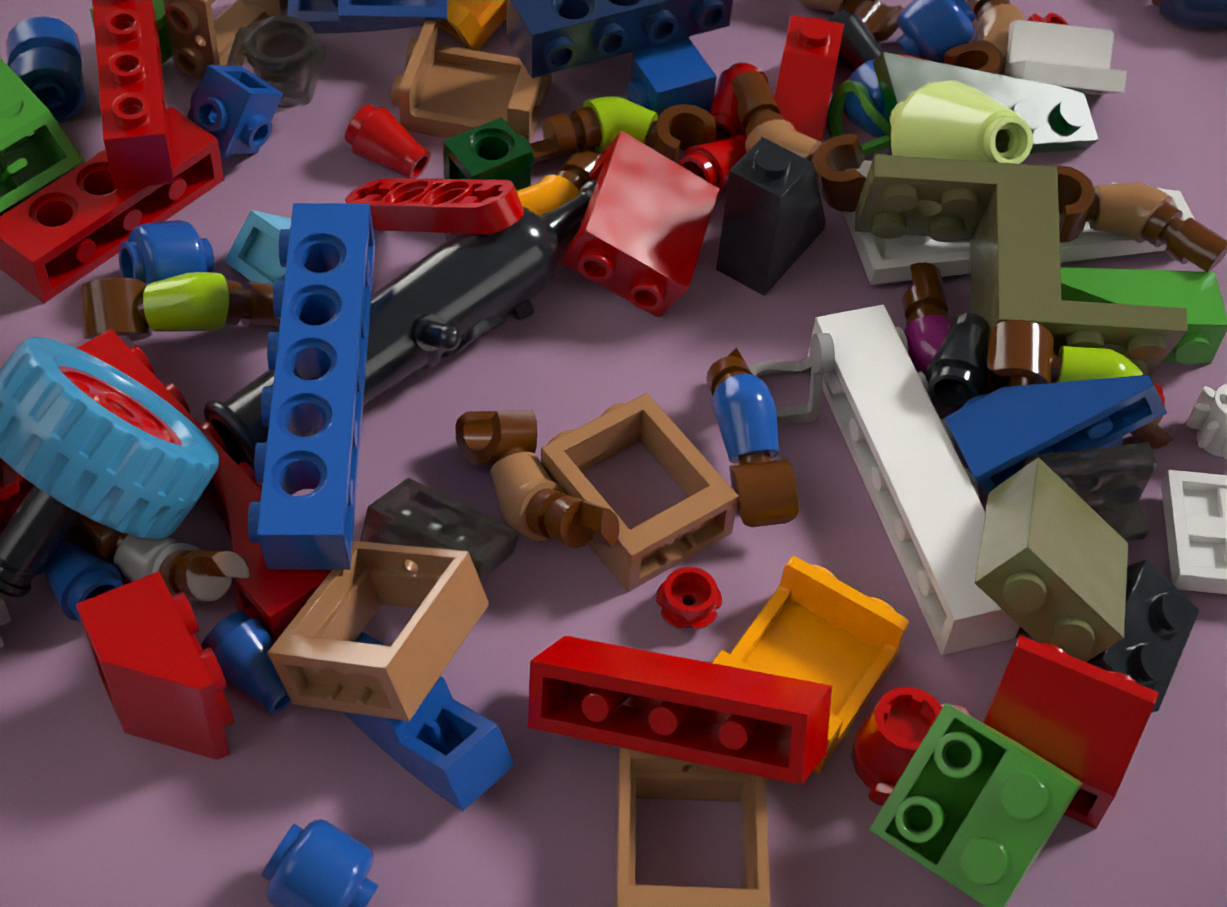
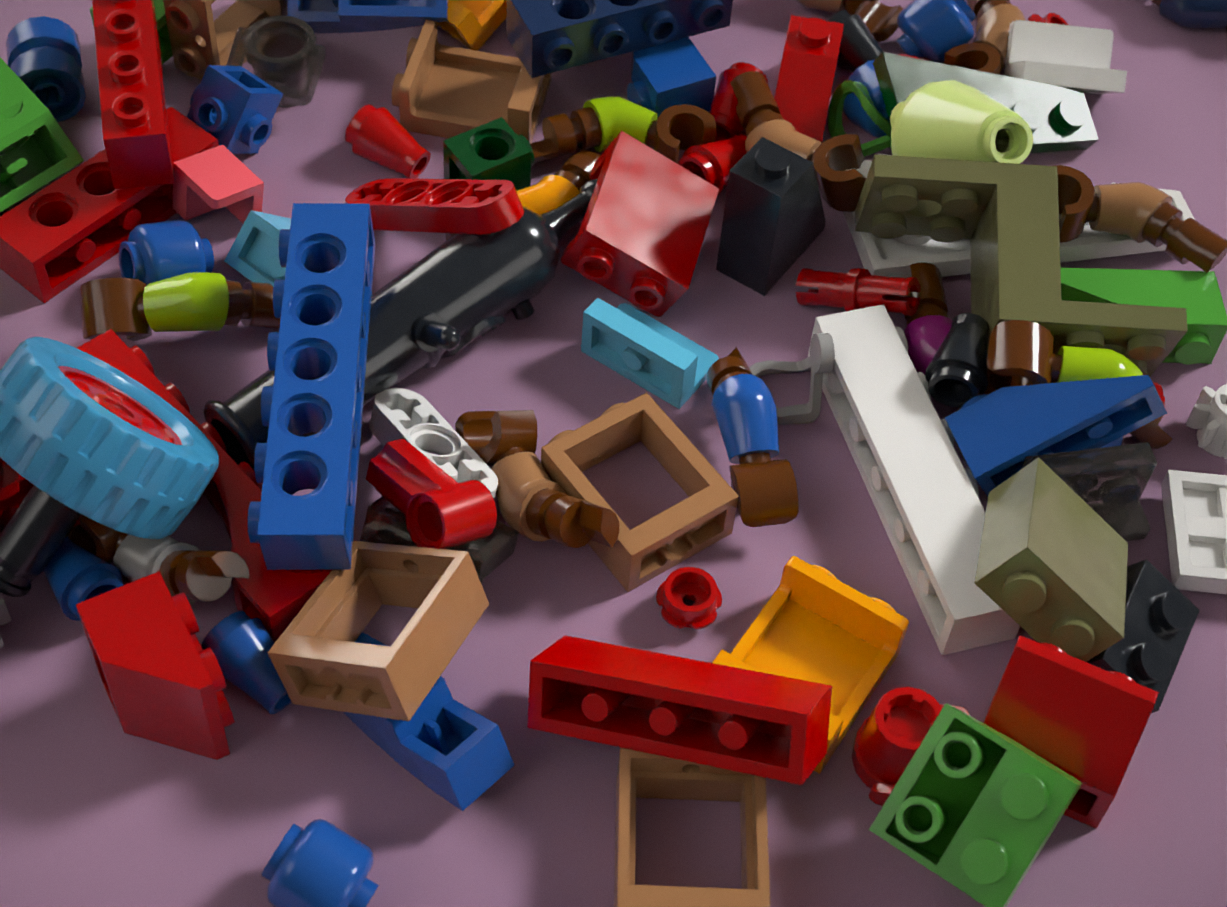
none -> coral panel [172,144,264,224]
none -> red piece [366,439,497,549]
none -> white beam [369,388,498,499]
none -> medium azure panel [581,298,719,409]
none -> red pin [796,268,920,316]

